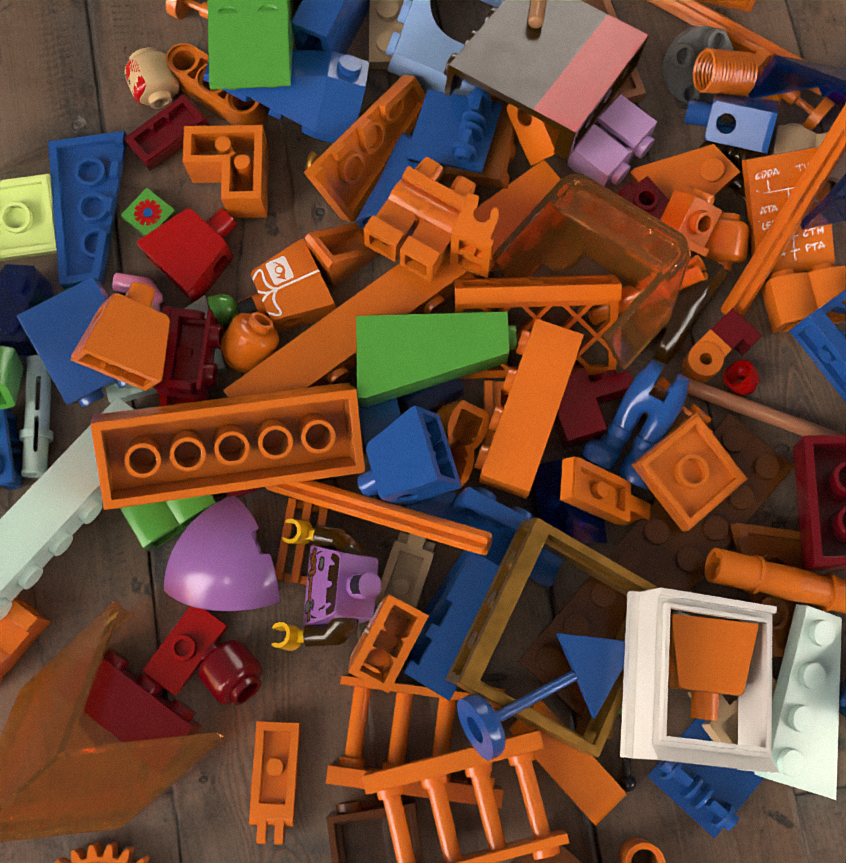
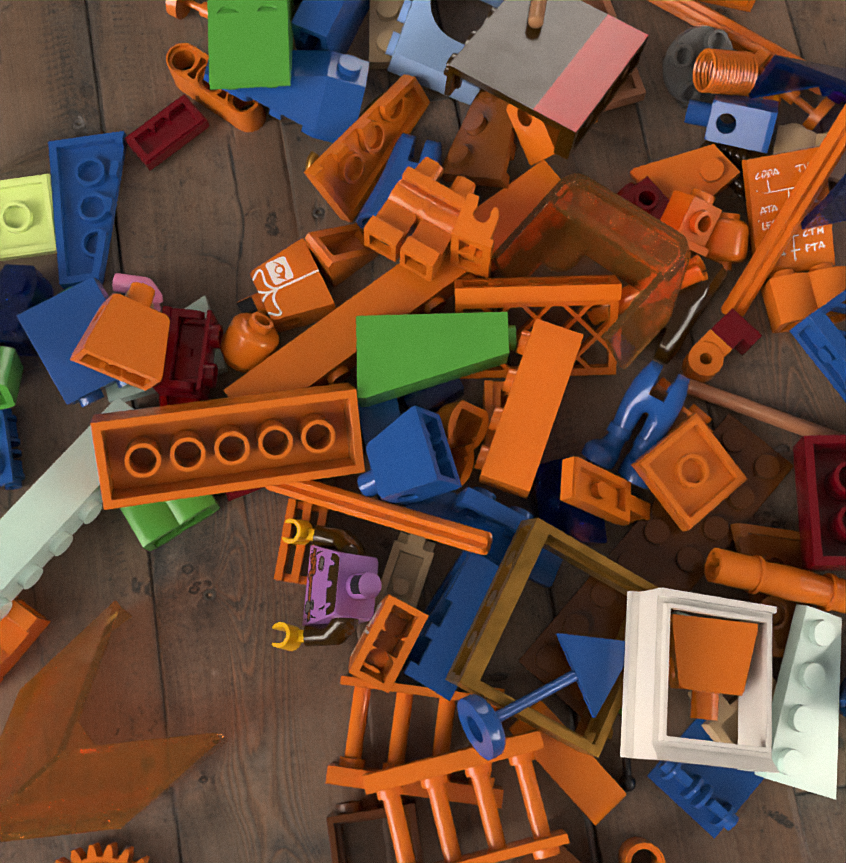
light aqua pin [19,355,54,478] -> none
dark red brick [58,648,202,771] -> none
bright green tile [121,188,177,236] -> none
tan head [124,47,180,109] -> none
red torso [136,208,237,303] -> none
red plate [142,606,229,696] -> none
medium lavender brick [164,495,280,611] -> none
orange brick [183,125,270,218] -> none
dark red head [198,640,263,705] -> none
bright green hinge [207,294,238,325] -> none
orange hinge [249,721,301,845] -> none
blue hinge [406,87,502,173] -> none
dark red brick [554,368,633,449] -> none
lavender piece [567,94,657,193] -> none
red hinge [723,360,761,395] -> none

